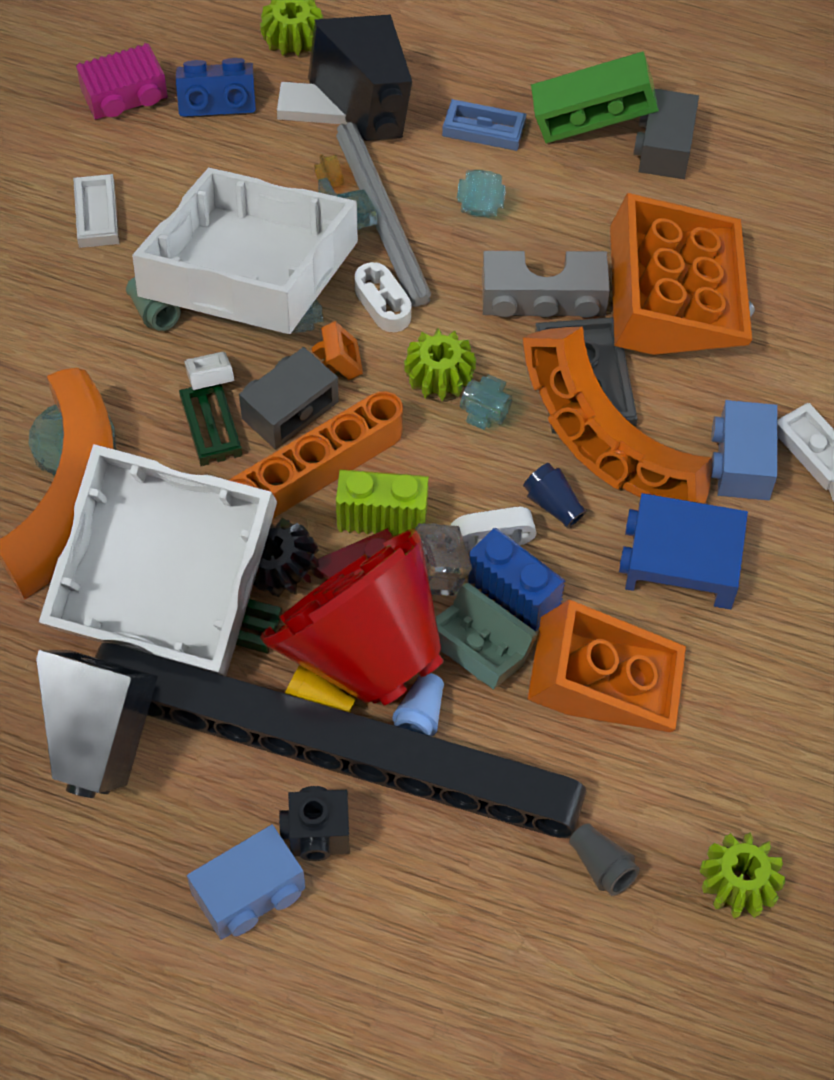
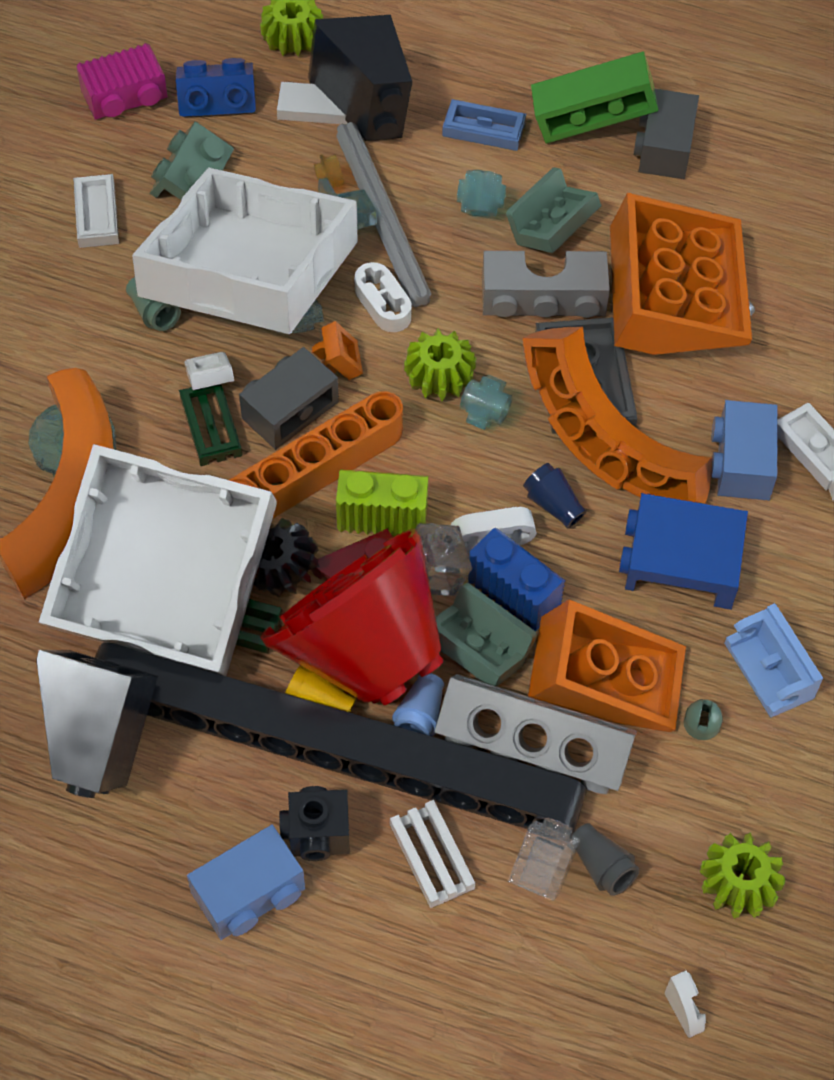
none -> sand green bracket [149,121,234,200]
none -> white tile [390,800,475,908]
none -> light grey brick [434,674,637,794]
none -> sand green bracket [506,167,601,253]
none -> clear brick [508,818,581,901]
none -> white tile [664,970,706,1038]
none -> sand green hinge [683,699,723,740]
none -> light blue hinge [724,603,823,718]

